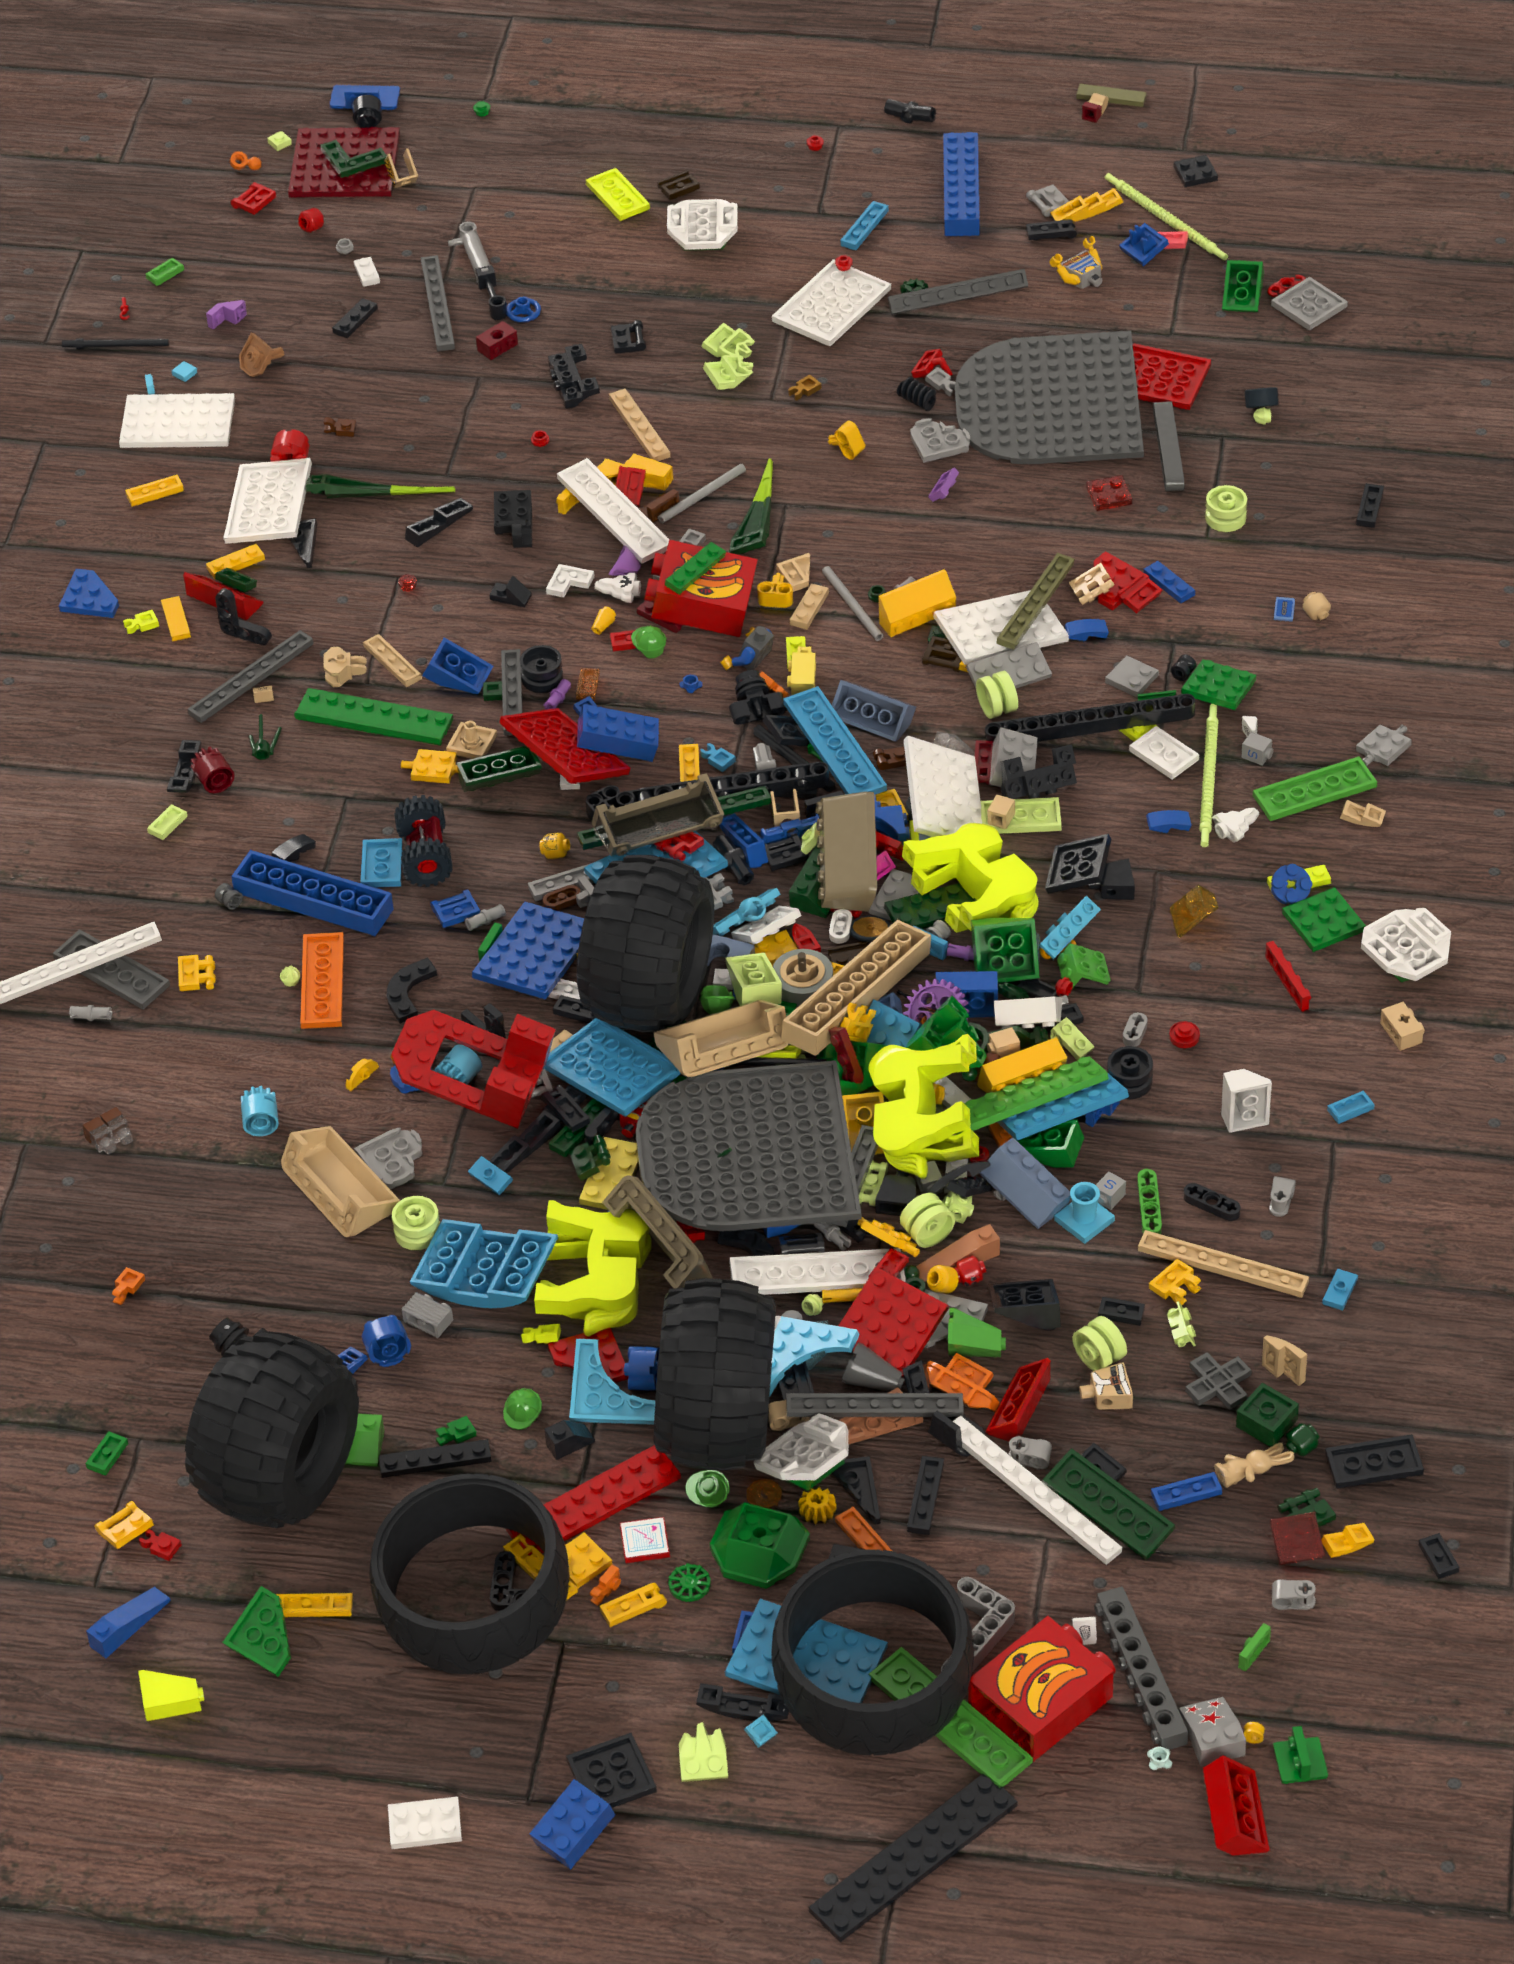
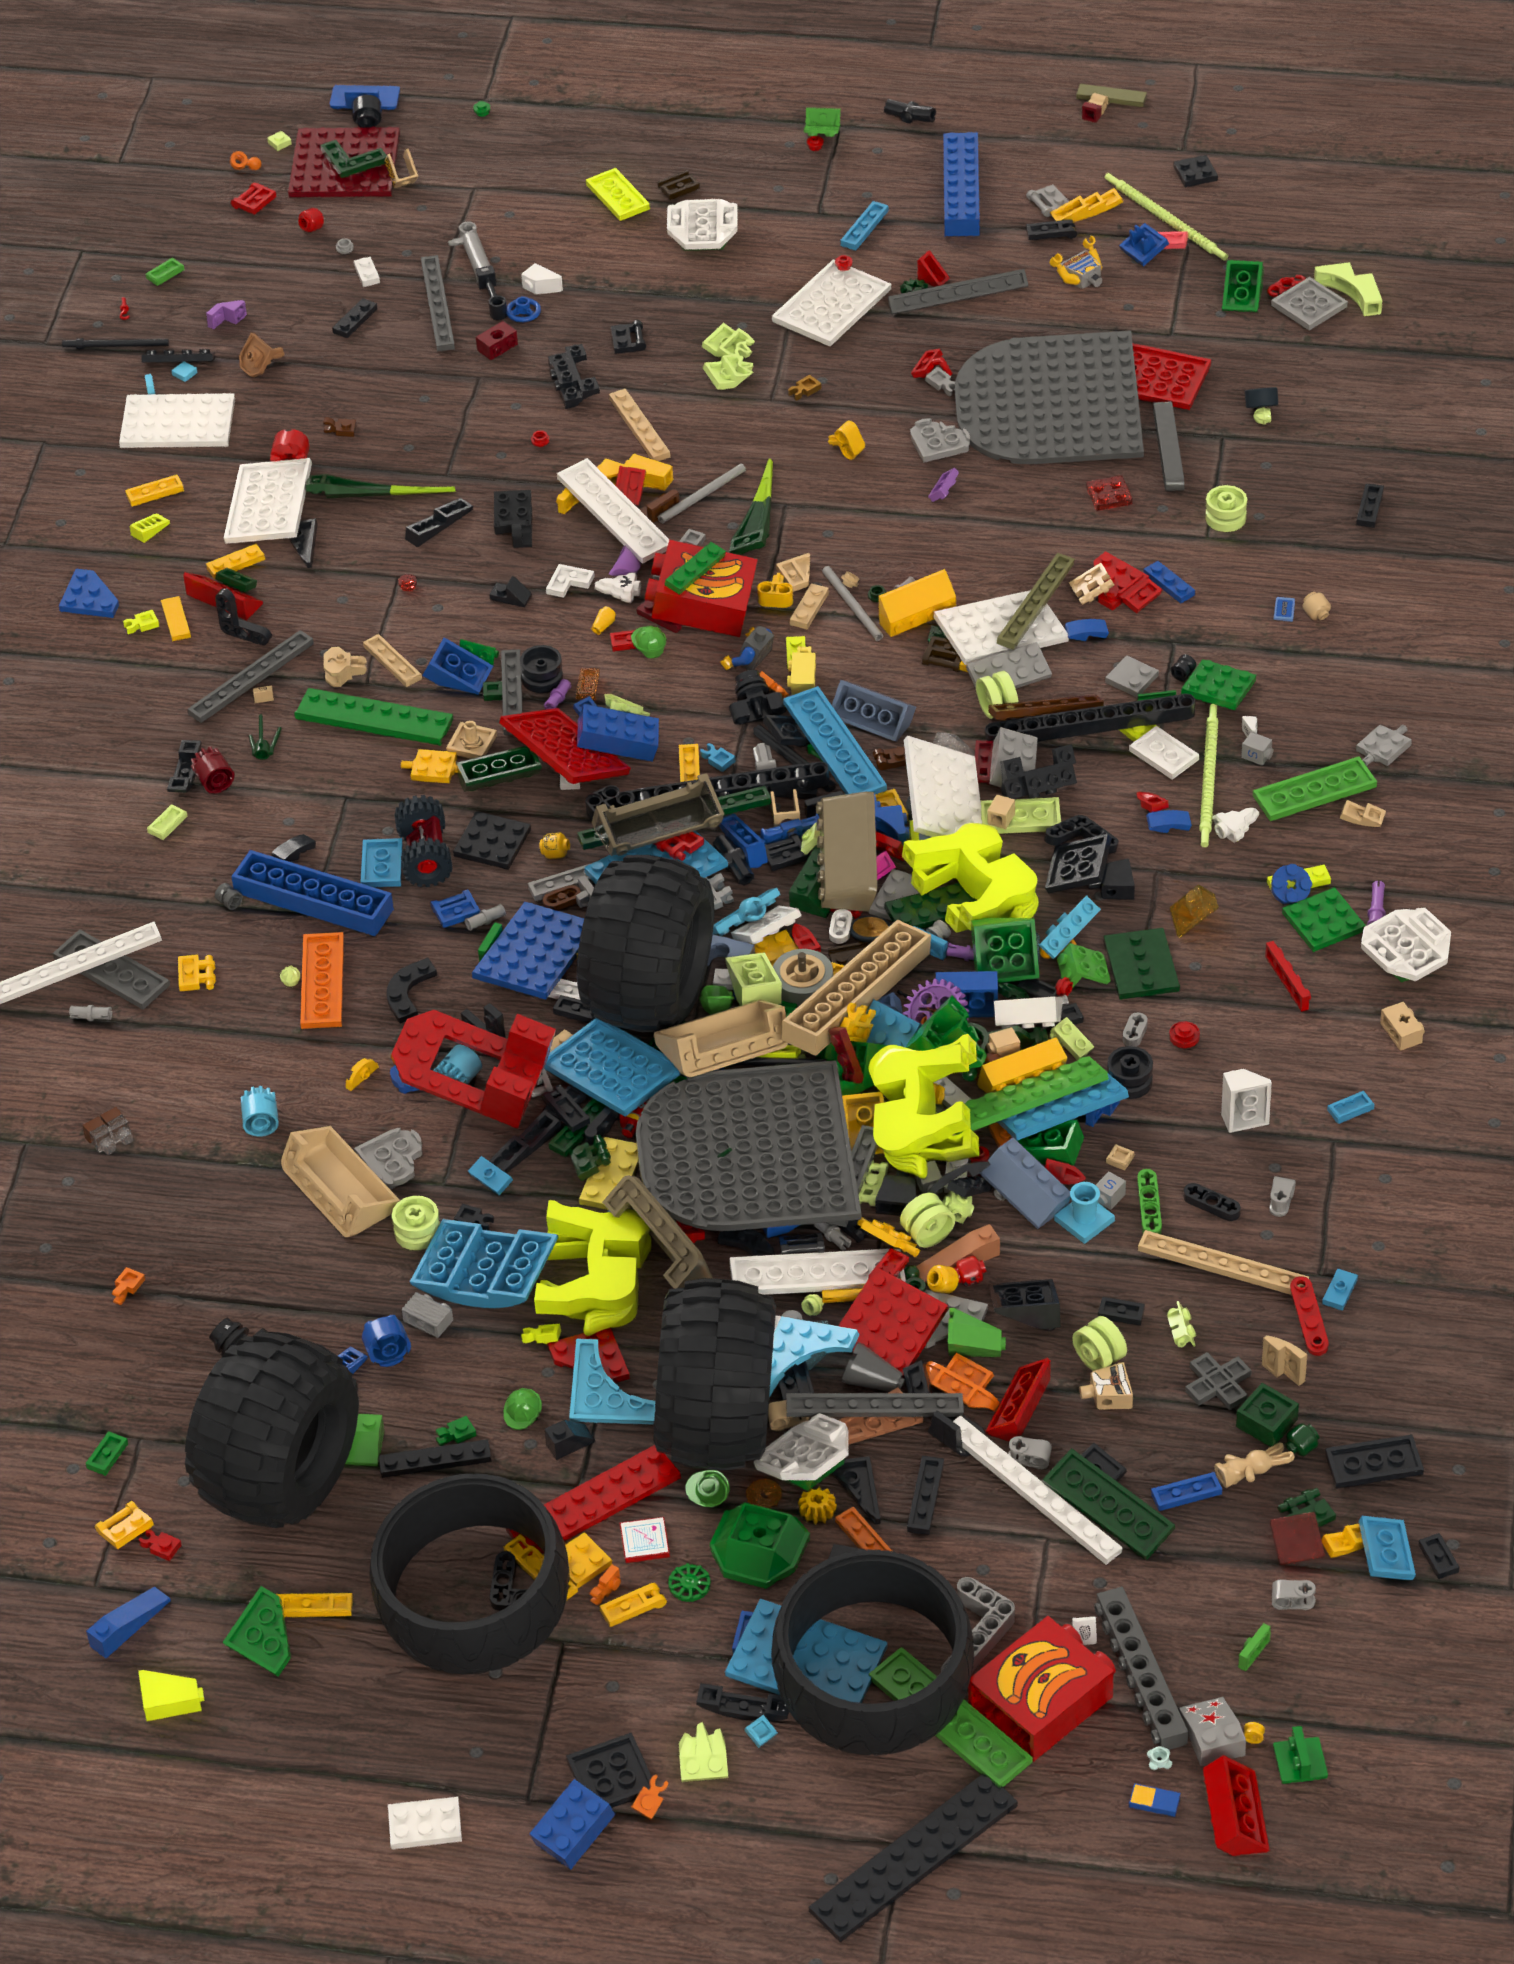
blue brick [624,1346,659,1391] -> none
blue plate [679,674,702,693] -> none
black piece [897,377,936,411] -> none
yellow plate [1149,1259,1201,1305] -> none
none -> neon yellow slope [130,513,170,543]
none -> black plate [141,349,215,362]
none -> black plate [453,811,531,870]
none -> black plate [454,1204,494,1231]
none -> green hinge [459,639,499,666]
none -> white slope [521,263,563,294]
none -> yellowish green plate [604,694,650,717]
none -> orange plate [631,1774,668,1820]
none -> bright green bracket [804,107,841,137]
none -> tan plate [841,572,859,588]
none -> red slope [917,250,950,287]
none -> reddish brown plate [988,695,1104,720]
none -> black beam [1044,815,1119,854]
none -> red plate [1045,1159,1086,1185]
none -> dark green plate [1104,928,1180,1000]
none -> tan tile [1106,1144,1134,1170]
none -> blue tile [1129,1783,1180,1817]
none -> red plate [1136,792,1169,813]
none -> red plate [1290,1276,1329,1356]
none -> yellowish green arch [1314,262,1382,316]
none -> dark azure plate [1359,1516,1416,1580]
none -> medium lavender pin [1367,881,1386,926]

